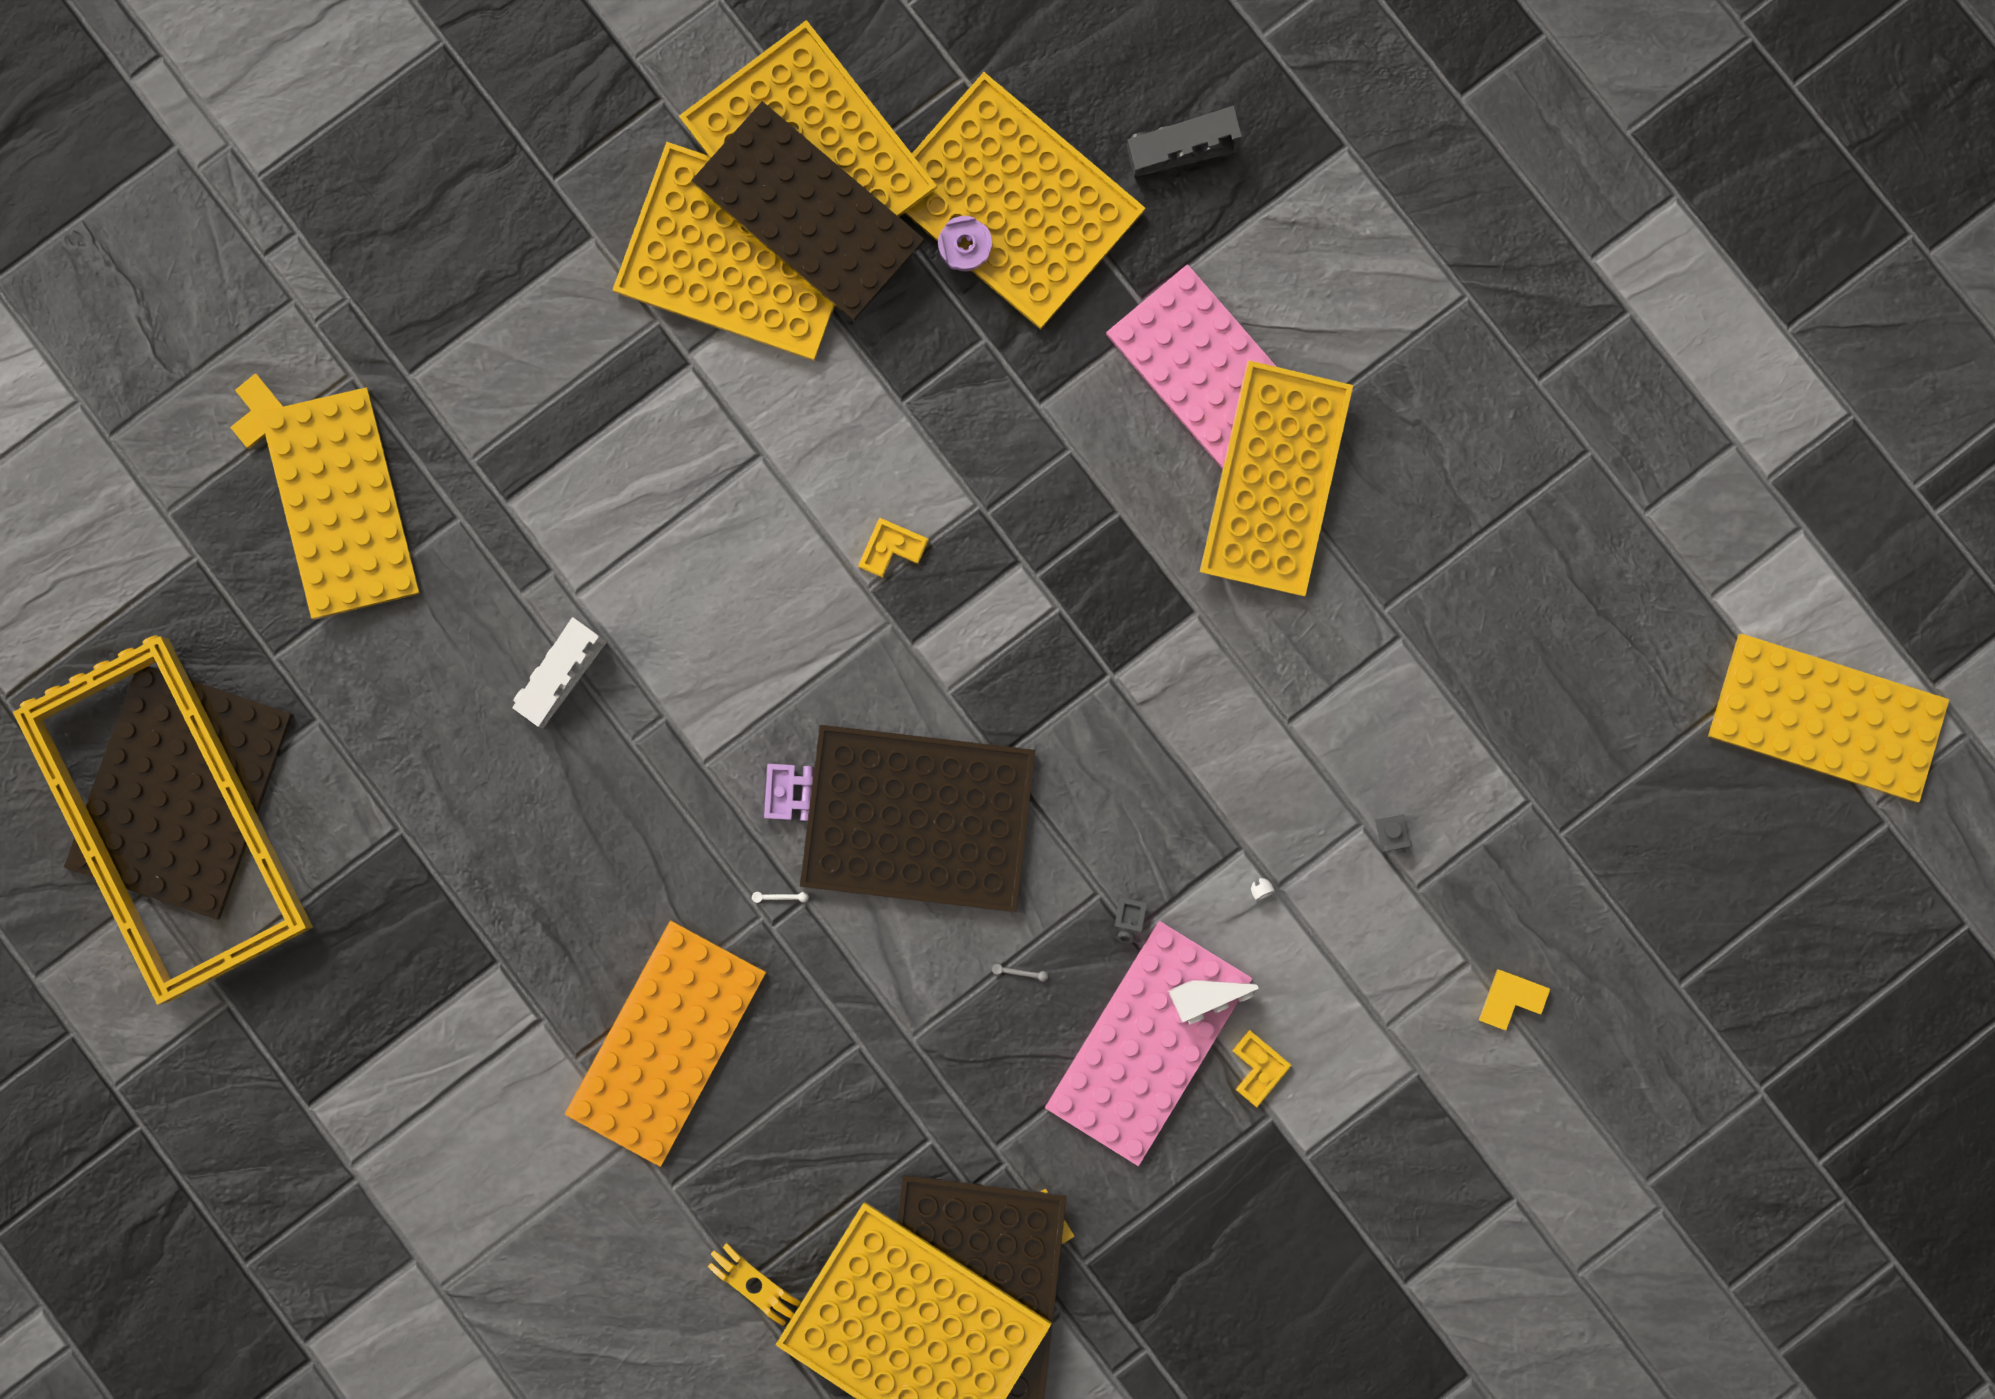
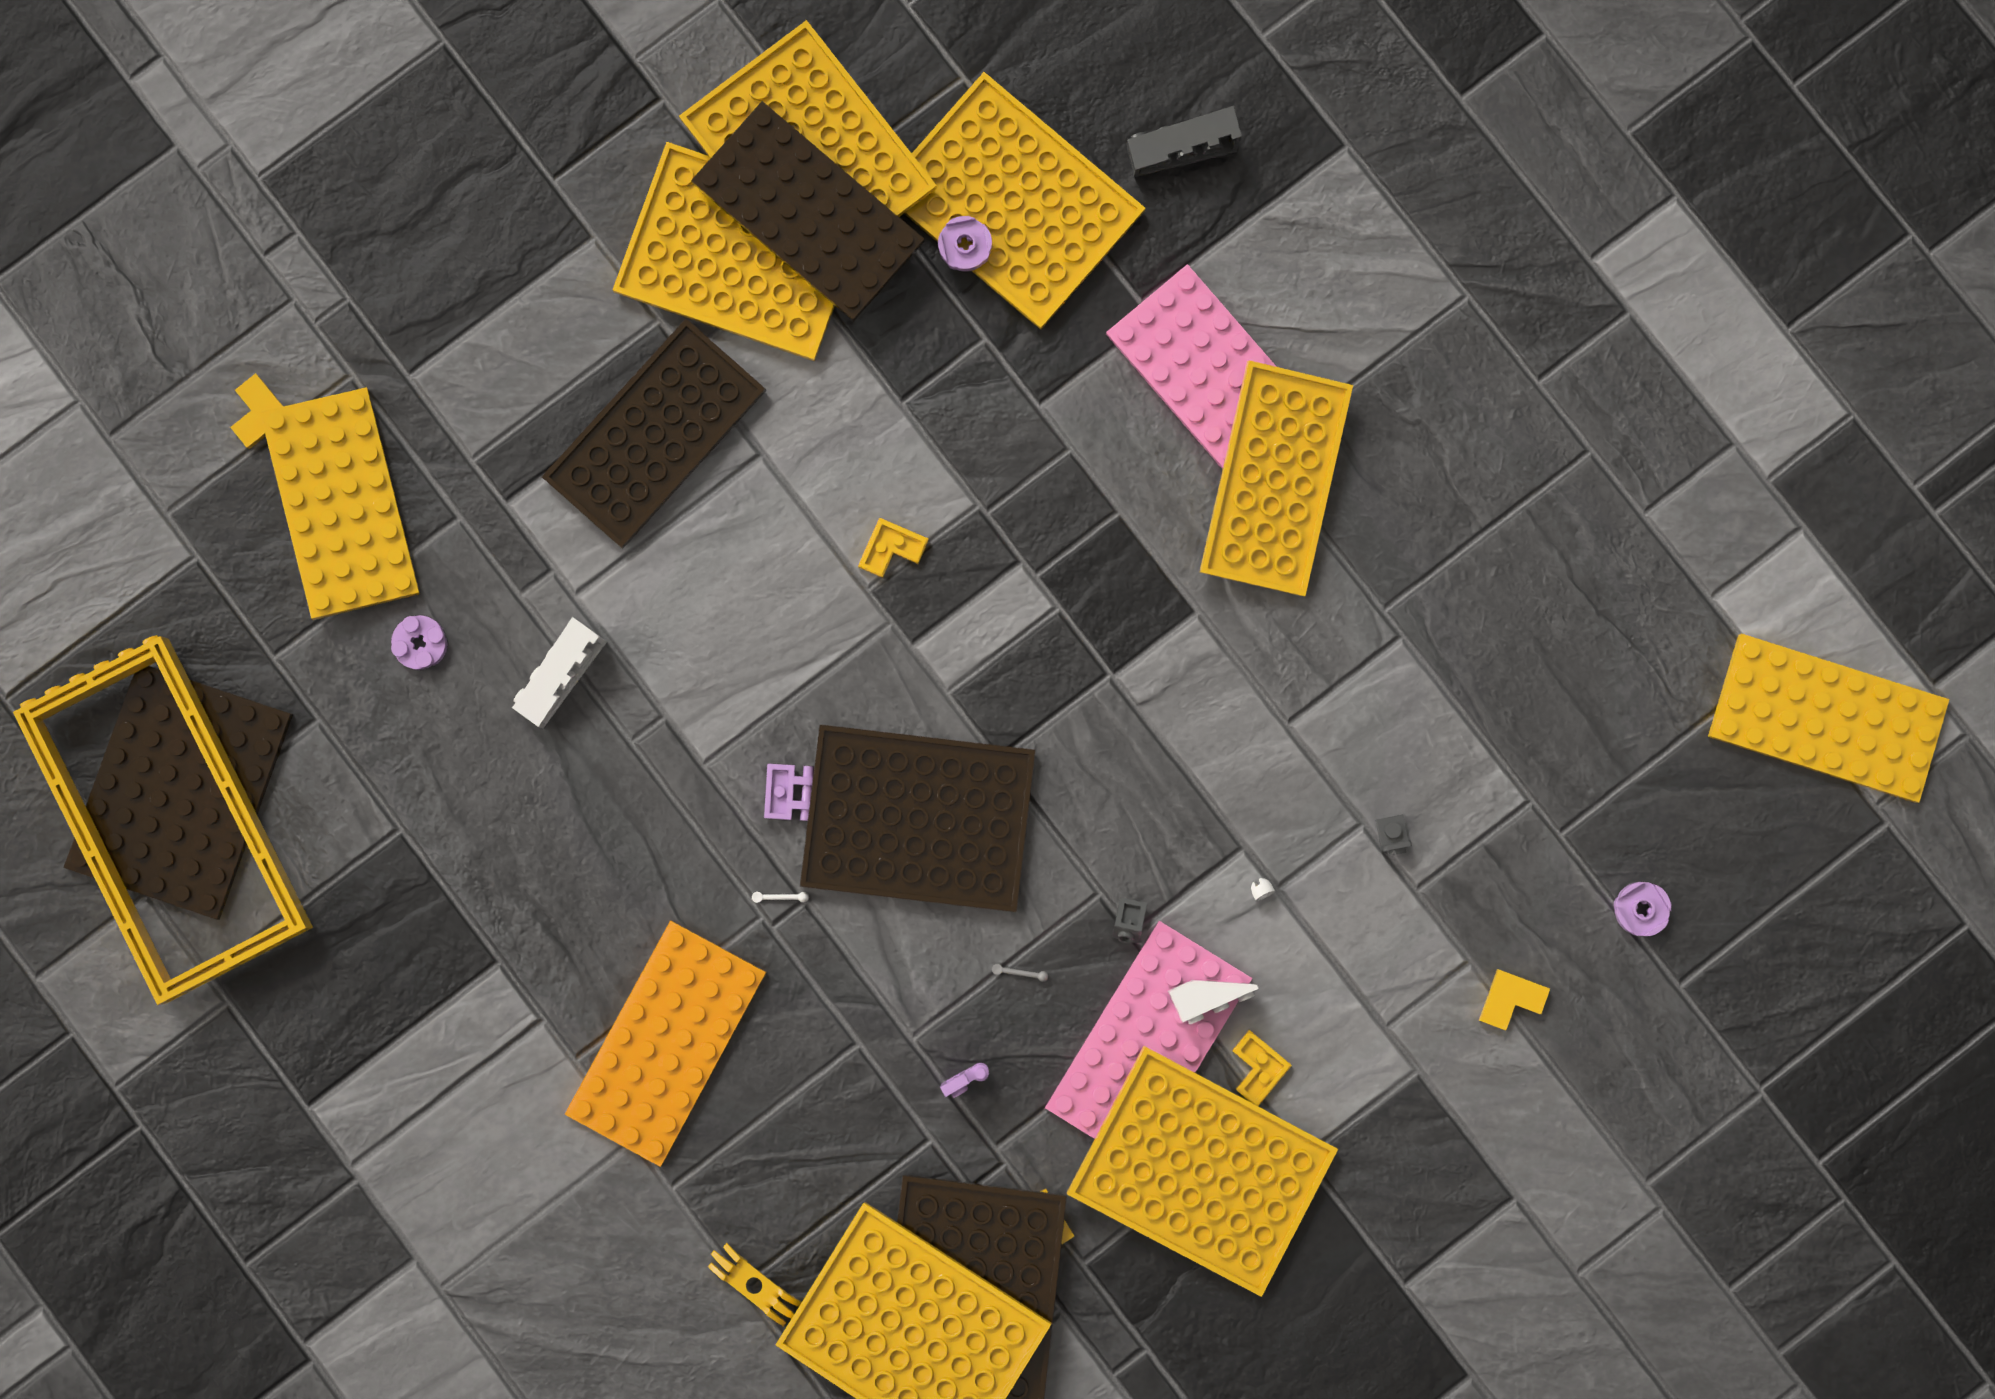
none -> lavender plate [391,615,448,670]
none -> dark brown plate [542,319,766,549]
none -> lavender plate [940,1063,989,1098]
none -> yellow plate [1067,1046,1338,1297]
none -> lavender plate [1614,882,1671,936]

